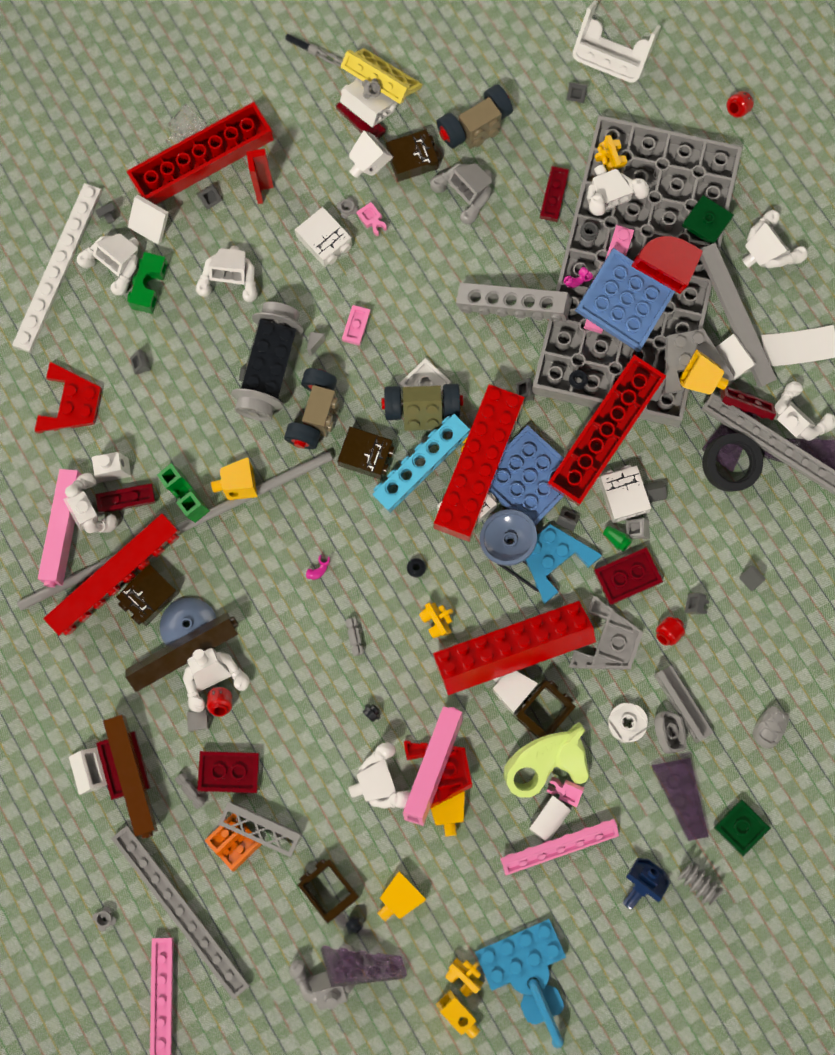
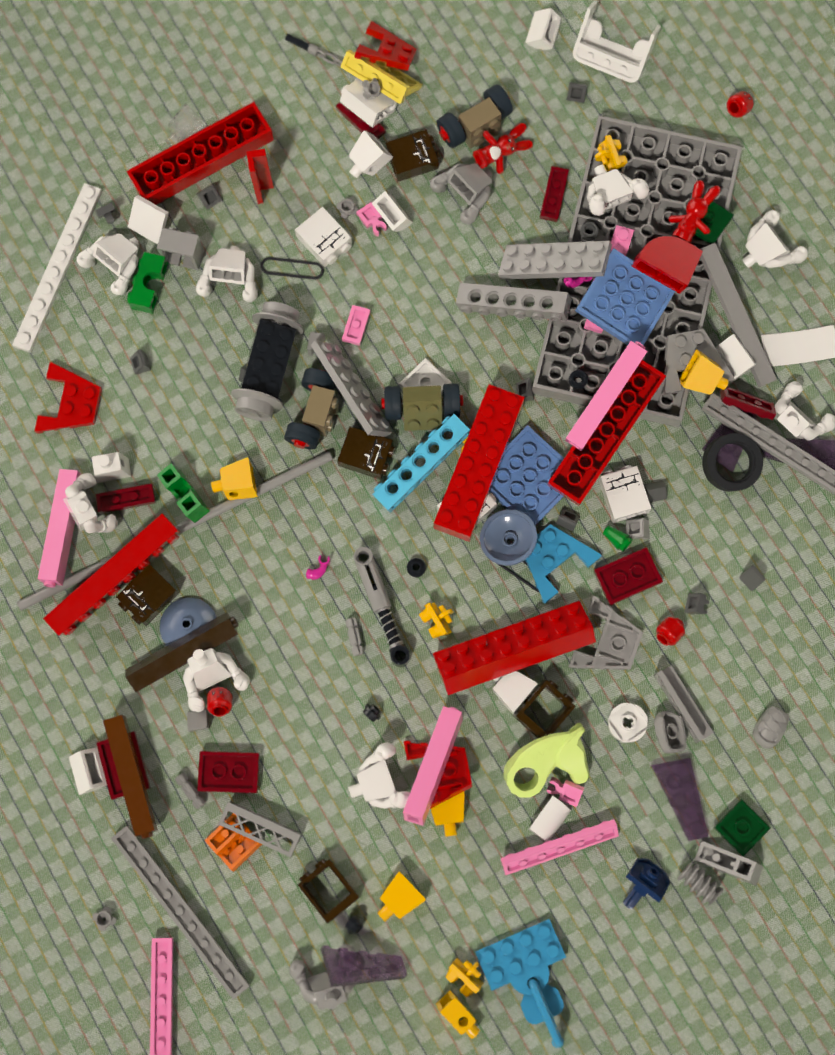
none -> light grey piece [157,228,204,270]
none -> black piece [260,257,324,280]
none -> light grey plate [310,340,392,437]
none -> red wing [354,21,417,71]
none -> piece [354,547,410,667]
none -> white brick [372,191,413,232]
none -> red animal [473,123,533,174]
none -> light grey plate [498,241,612,279]
none -> white brick [525,8,561,50]
none -> bright pink brick [565,341,647,451]
none -> red animal [669,180,721,244]
none -> light grey slope [694,841,763,886]

